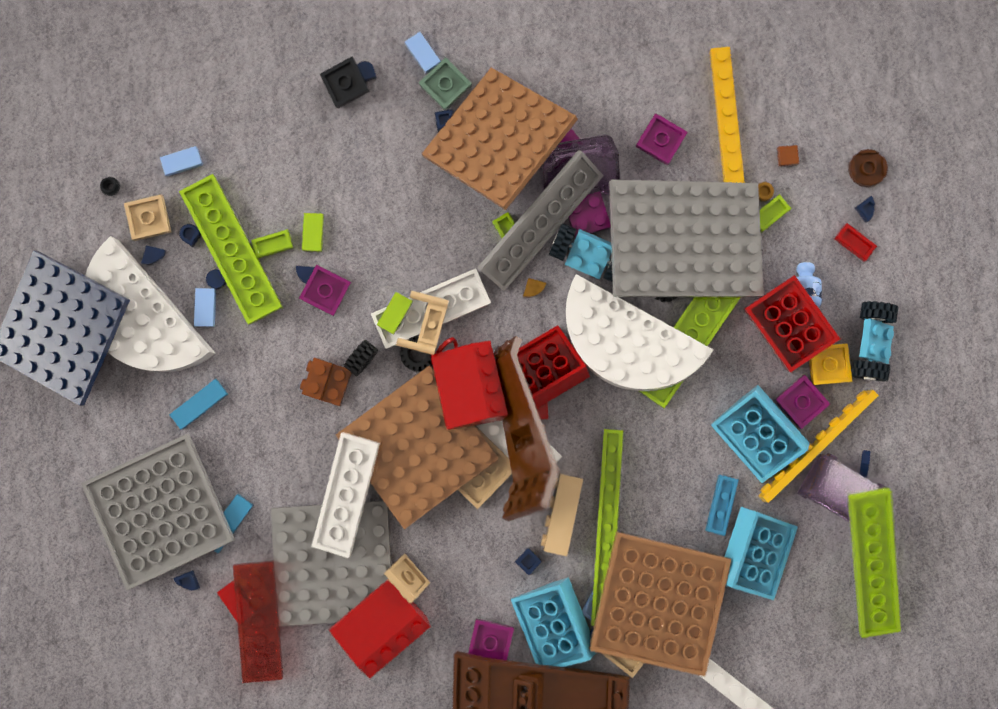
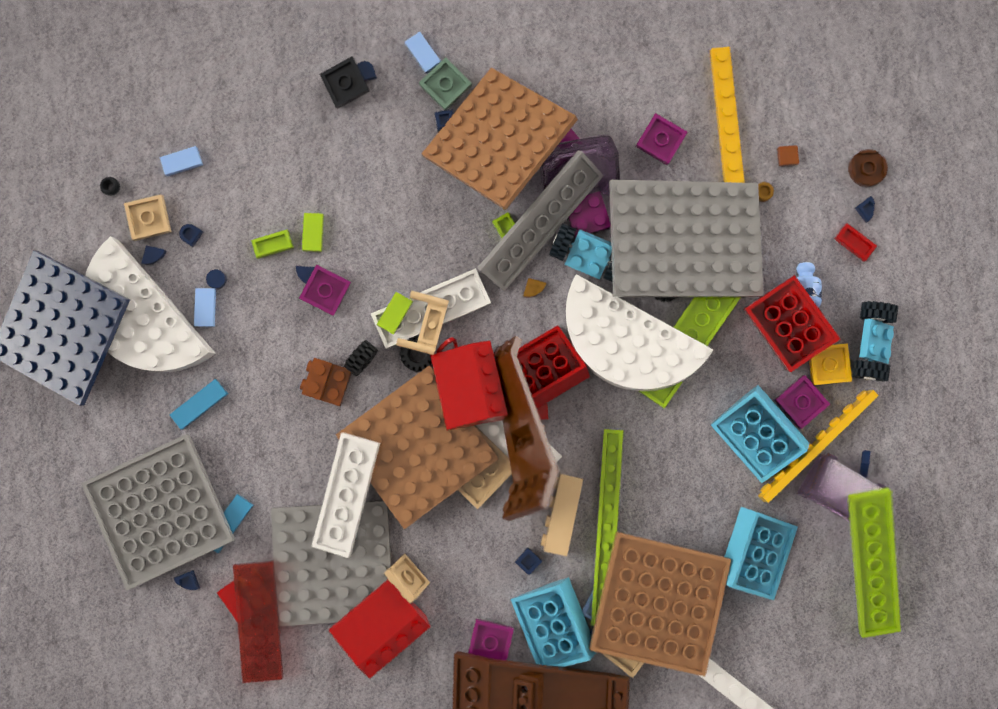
lime plate [179,174,283,325] -> none
dark azure tile [705,475,739,536] -> none
lime tile [759,194,792,233] -> none

